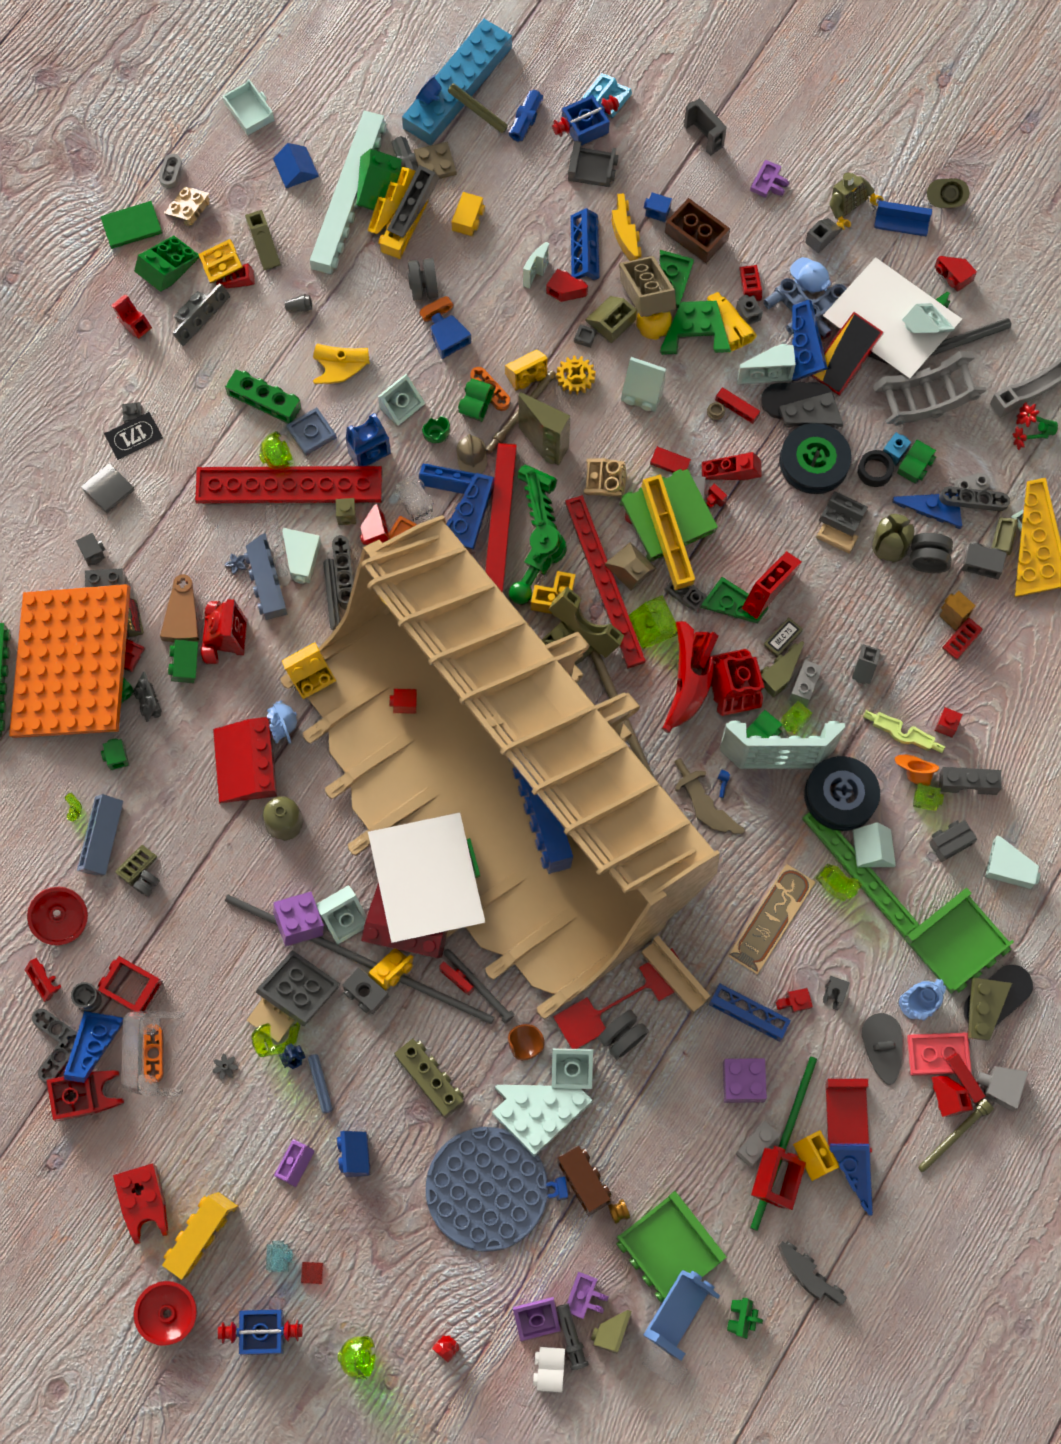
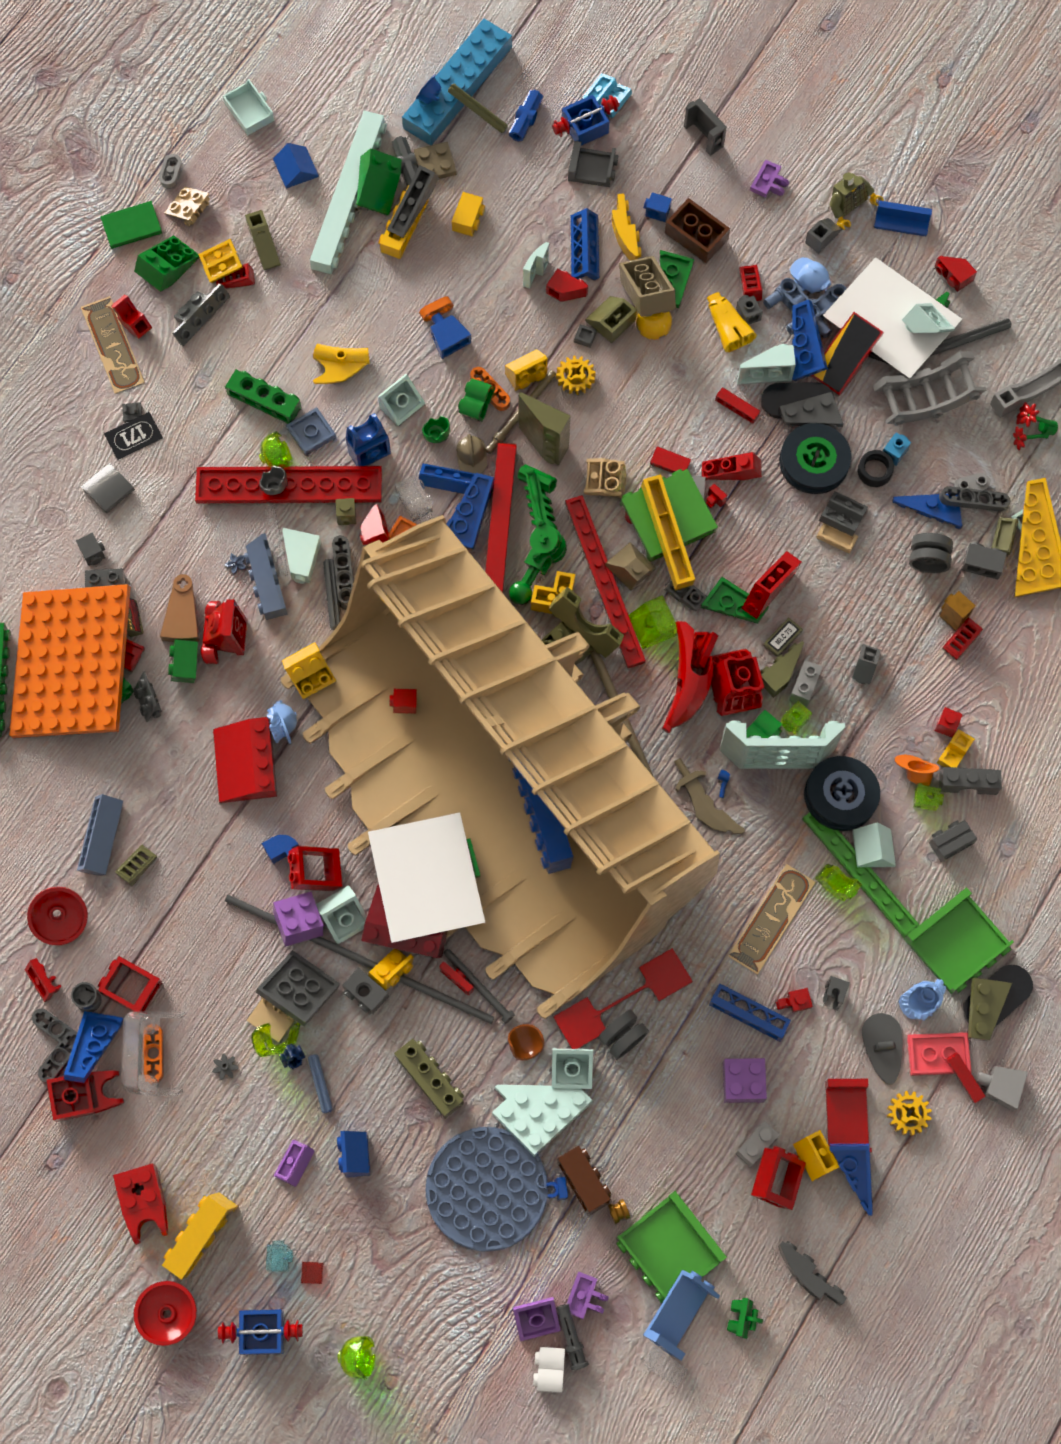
clear neon green arm [64,792,82,822] -> none
green brick [101,738,129,770] -> none
dark grey wheel [133,870,160,897] -> none
olive cylinder [263,796,304,841] -> none
dark grey cone [285,294,312,312] -> none
yellow slope [367,167,415,234] -> none
dark grey wheel [408,258,438,301] -> none
red rock [432,1336,459,1363] -> none
olive slope [591,1310,632,1354] -> none
light aqua slope [621,357,666,412] -> none
tan fence [641,936,710,1013] -> none
green wing [660,300,731,355] -> none
dark tan plate [707,402,725,420] -> none
green piece [750,1056,817,1231] -> none
yellowish green piece [863,710,945,754] -> none
olive cylinder [872,514,915,563] -> none
green brick [897,440,937,484] -> none
olive piece [918,1098,994,1172] -> none
olive piece [926,178,970,208] -> none
red slope [931,1076,973,1117] -> none
light aqua slope [985,836,1041,889] -> none
none -> sticker [81,296,145,393]
none -> dark grey hair [259,466,288,495]
none -> blue brick [262,835,304,864]
none -> red window [288,846,342,891]
none -> yellow gear [887,1091,932,1136]
none -> yellow slope [937,729,975,768]

